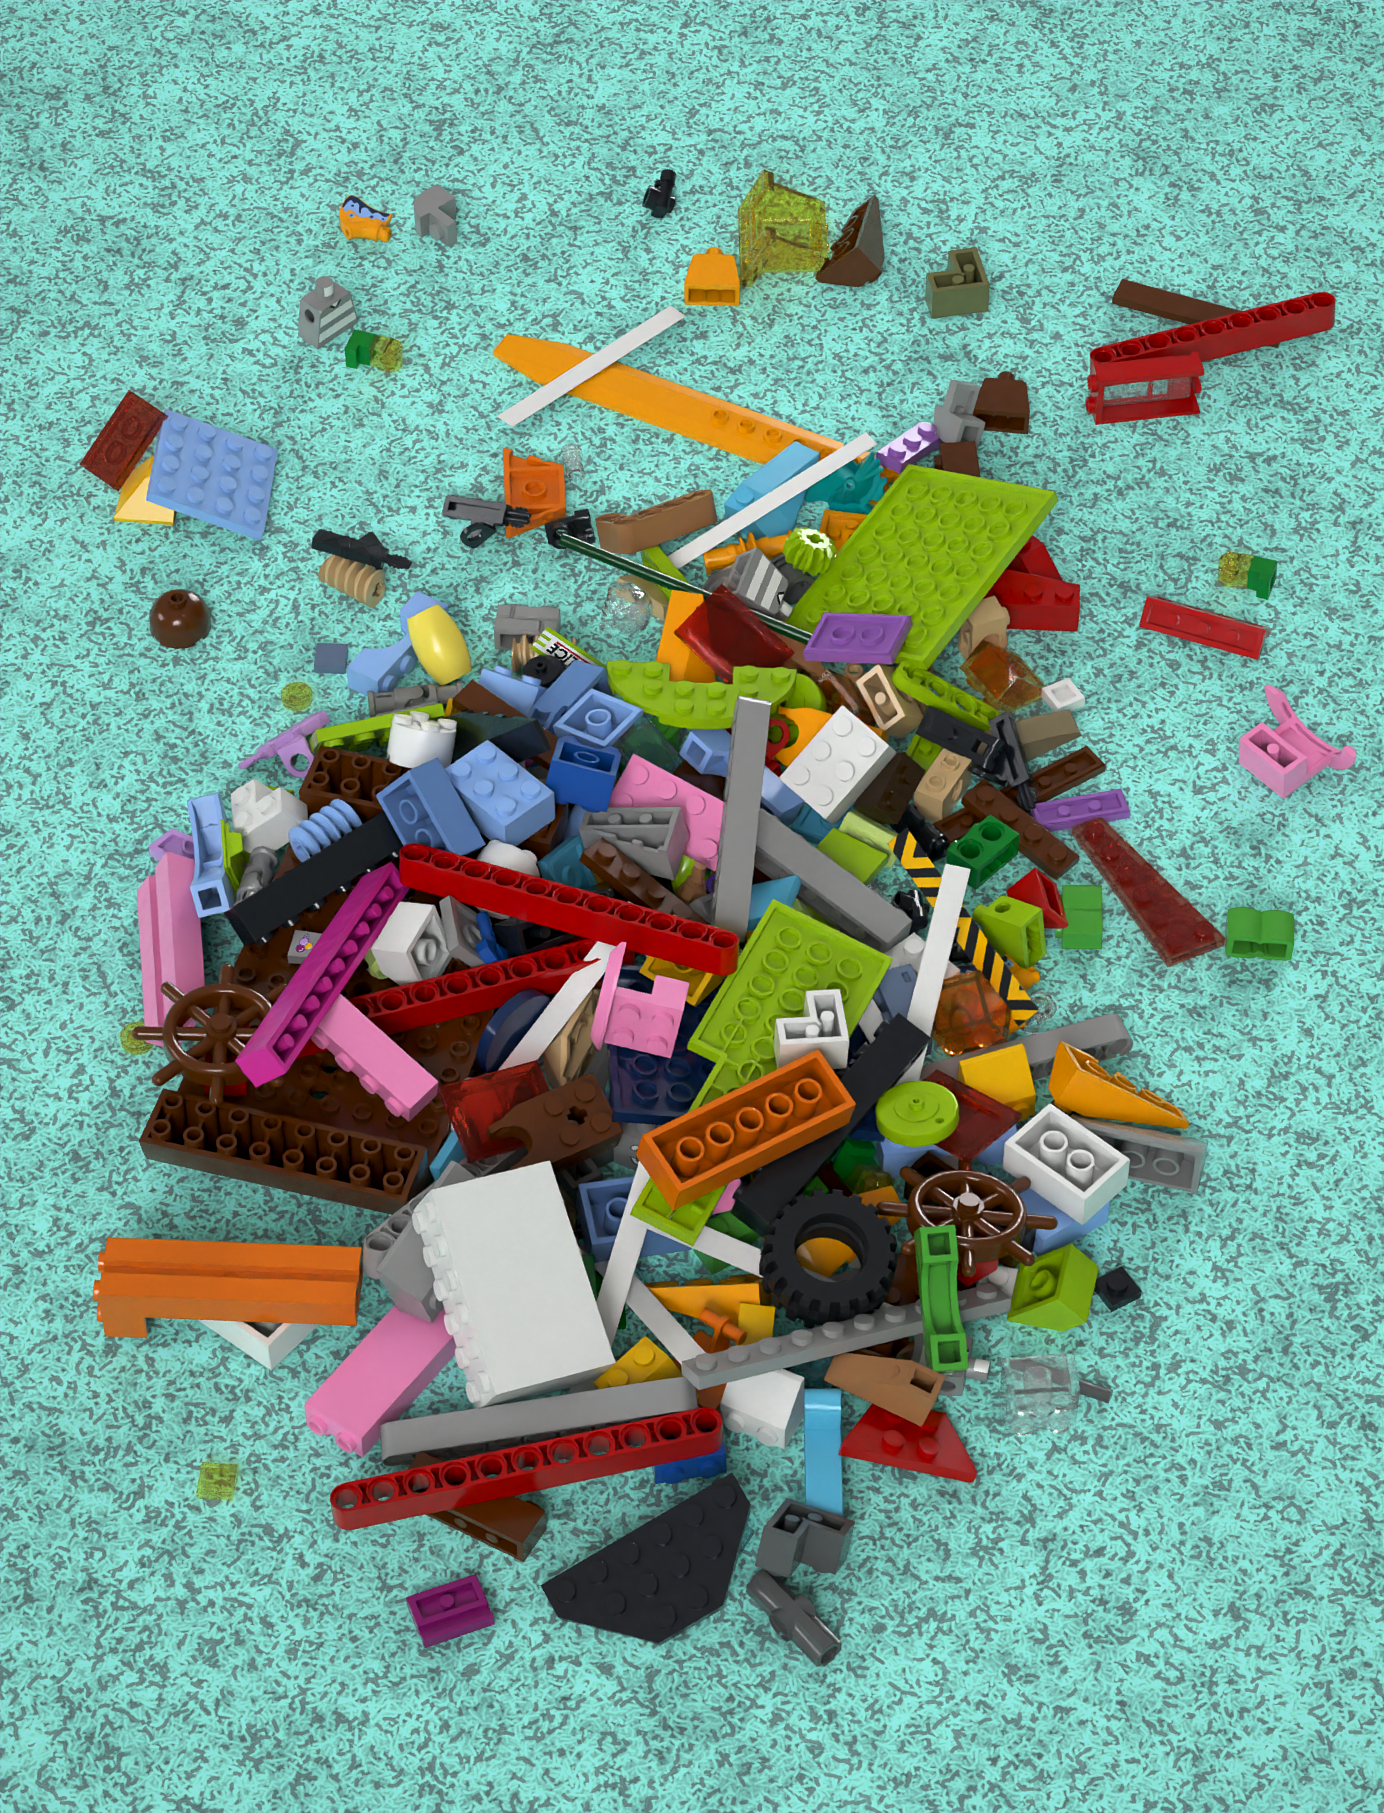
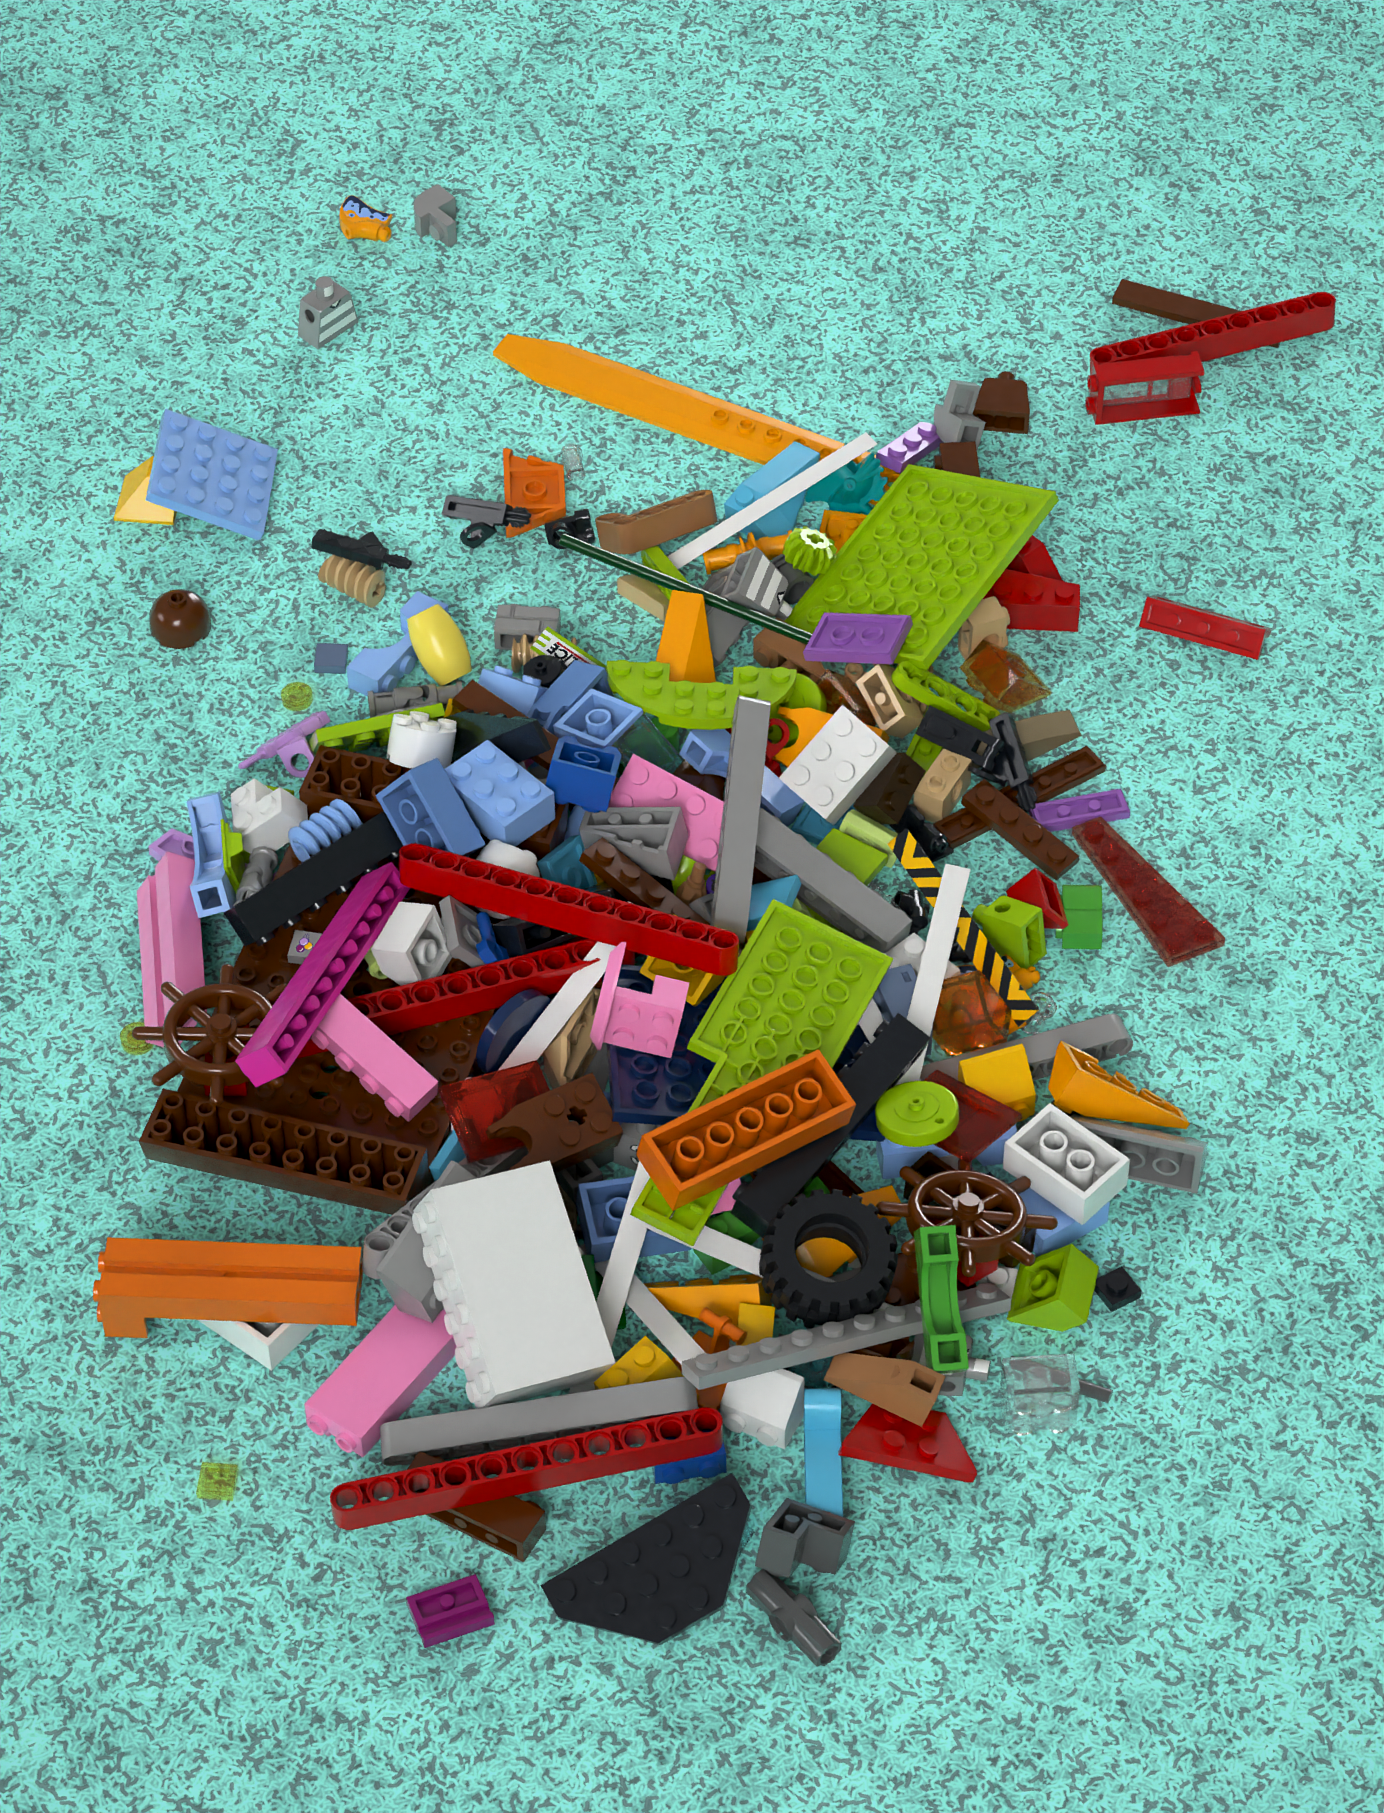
clear red tile [79,390,168,491] -> none
leg [344,329,403,373] -> none
white sticker [497,305,686,427] -> none
clear hair [599,582,653,638] -> none
black plate [642,169,676,218] -> none
clear red piece [674,584,795,684] -> none
light orange torso [684,247,740,306] -> none
clear yellow windscreen [738,169,829,287] -> none
white brick [773,989,849,1069] -> none
reddish brown wedge [815,195,885,287] -> none
leg [832,1139,893,1195] -> none
olive brick [925,247,990,319] -> none
green brick [946,815,1020,890] -> none
white plate [1041,677,1085,712] -> none
leg [1218,552,1277,600] -> none
bright green brick [1225,907,1294,961] -> none
bright pink piece [1239,685,1356,799] -> none

